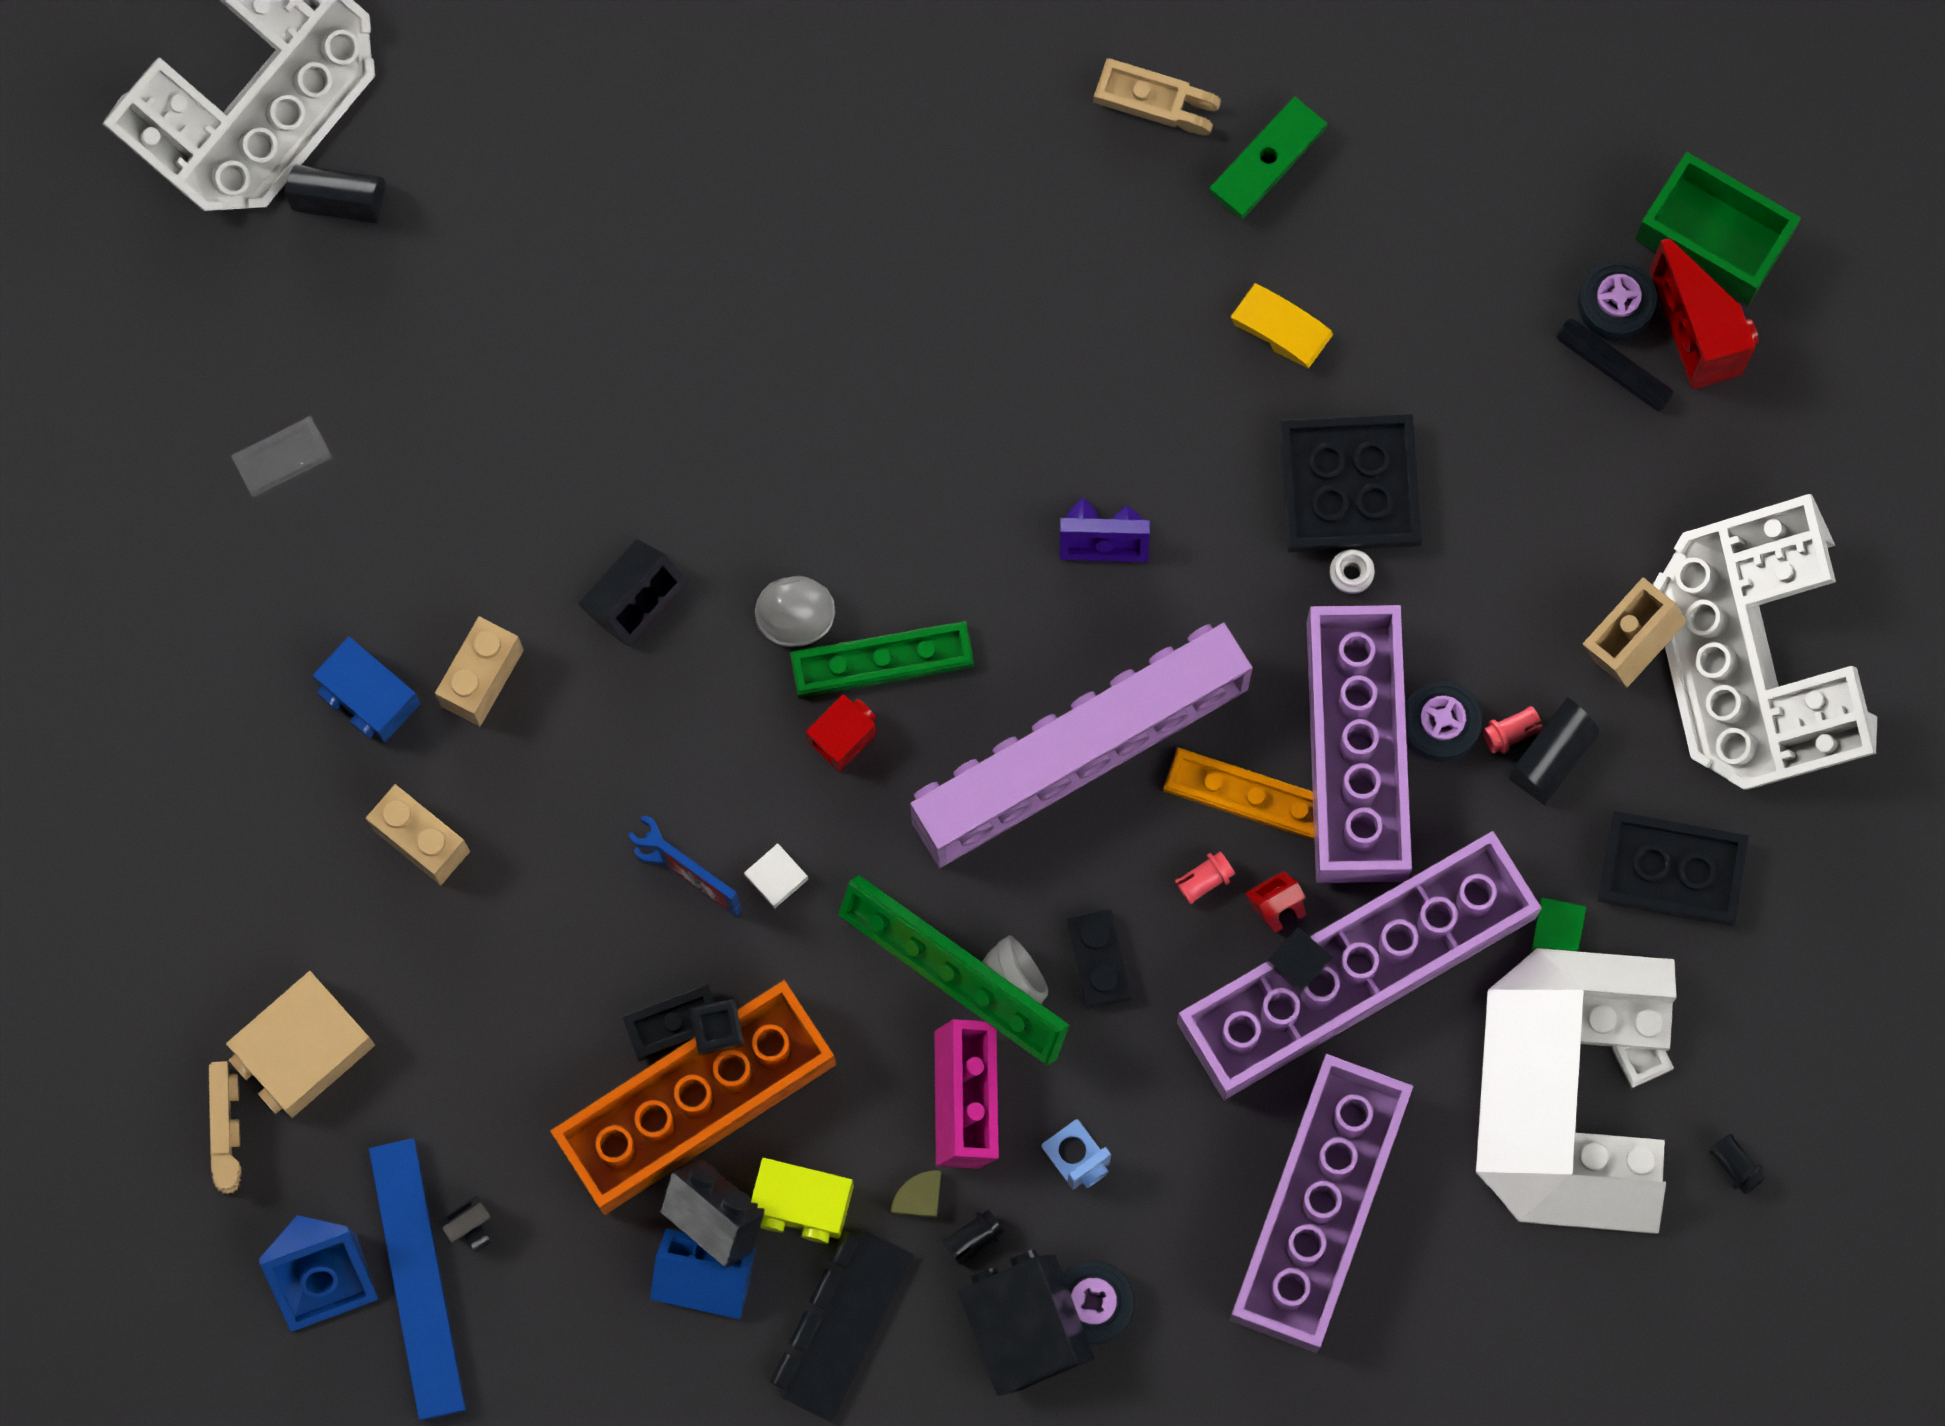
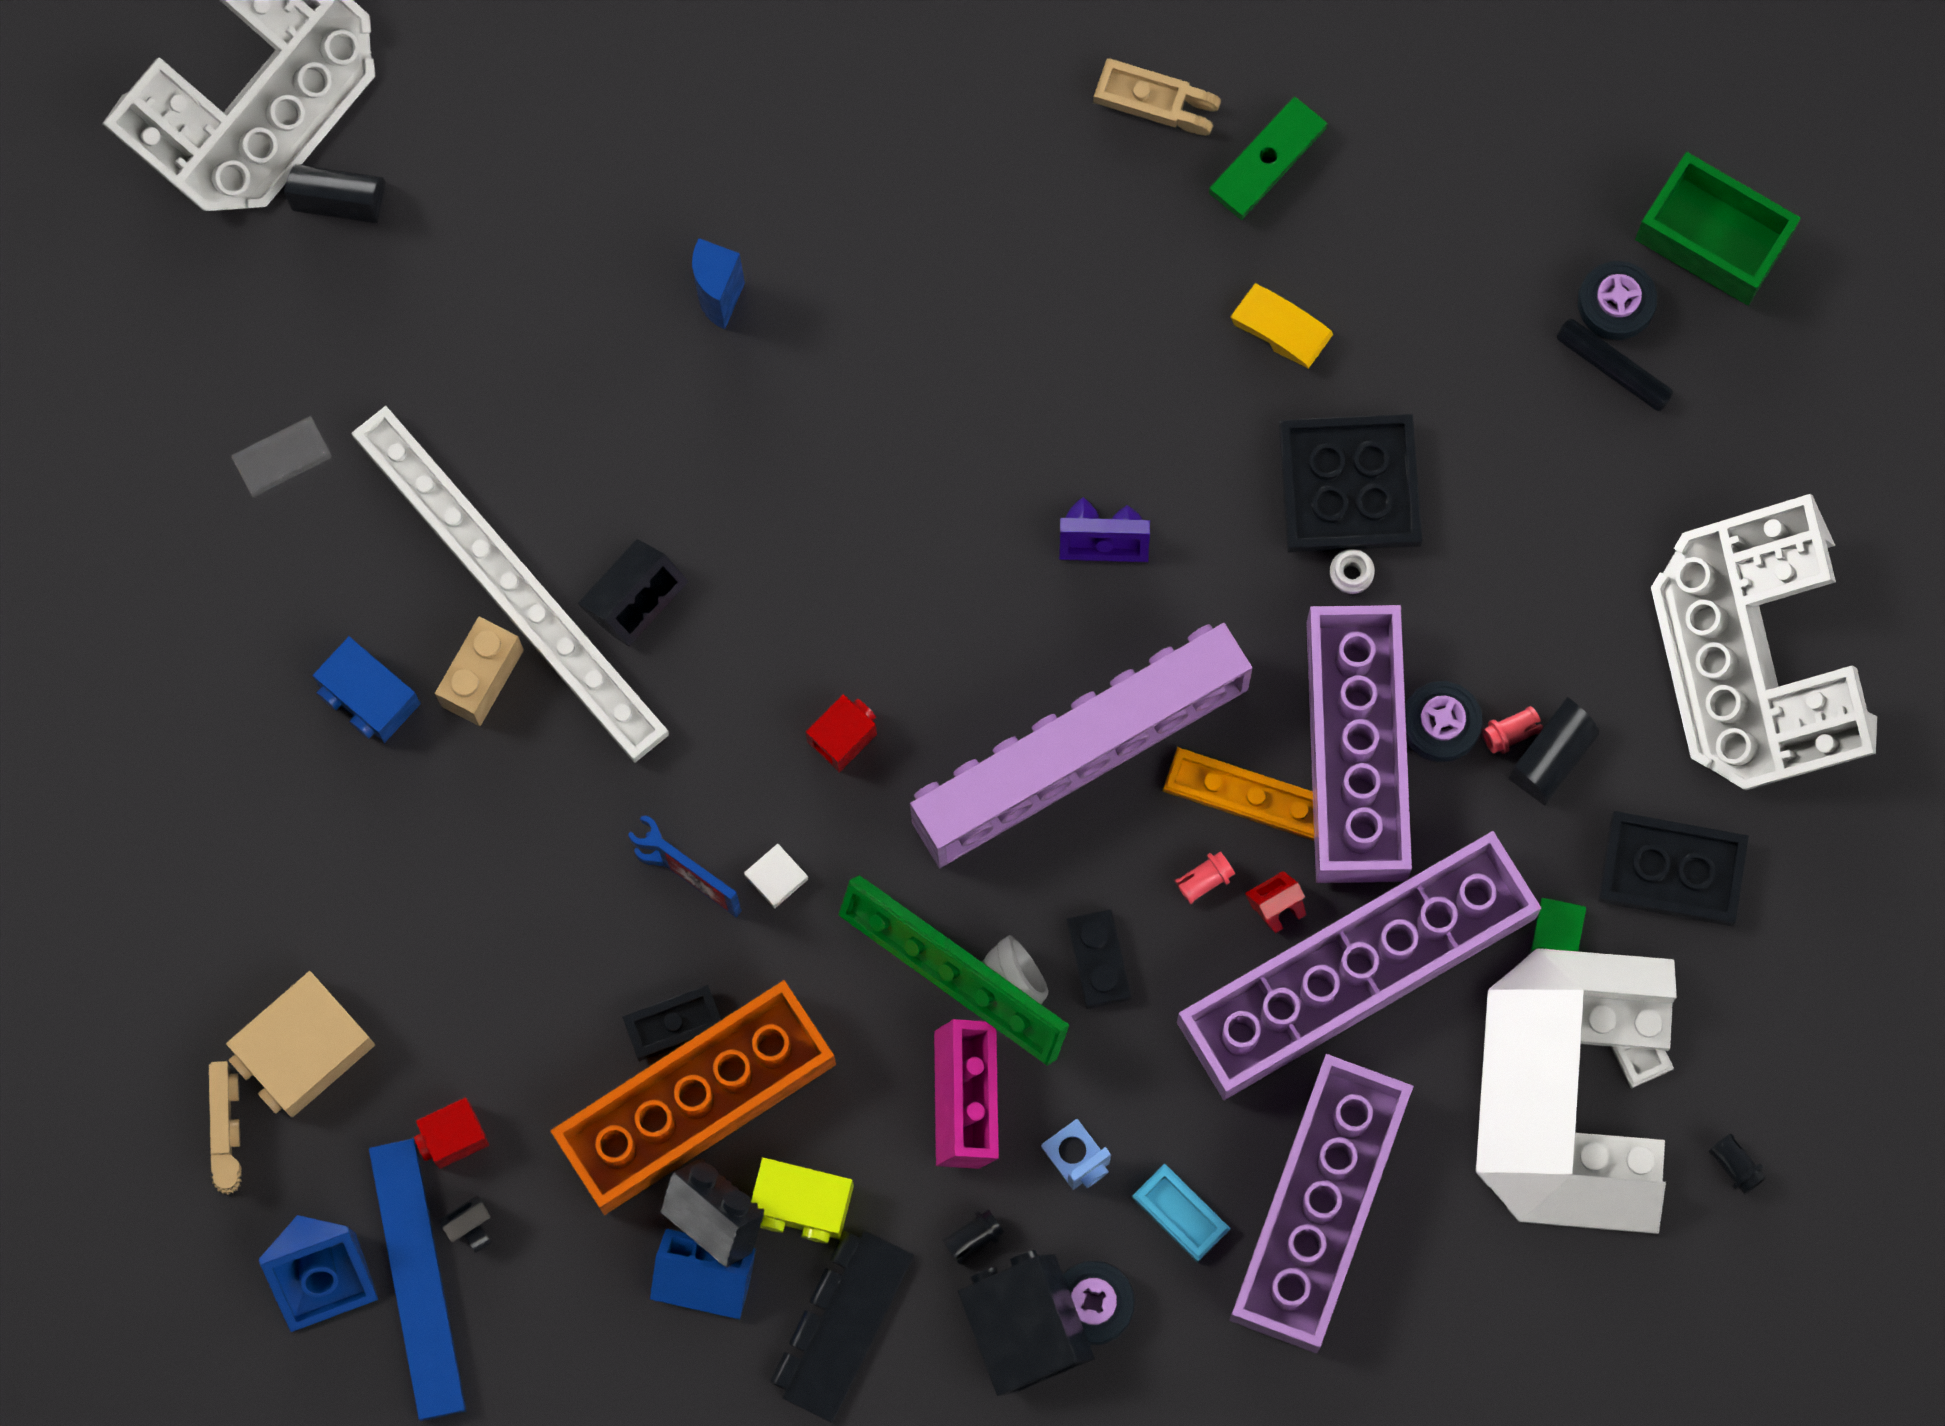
tan brick [366,784,470,886] -> none
black tile [689,999,745,1056] -> none
light grey hat [754,576,835,647] -> none
green tile [790,621,974,699] -> none
olive tile [891,1170,941,1218] -> none
black tile [1267,927,1333,993] -> none
tan brick [1583,577,1687,688] -> none
red slope [1649,238,1759,390] -> none
none -> white plate [351,406,669,763]
none -> red brick [414,1097,490,1169]
none -> blue brick [692,238,745,330]
none -> medium azure tile [1132,1163,1230,1263]

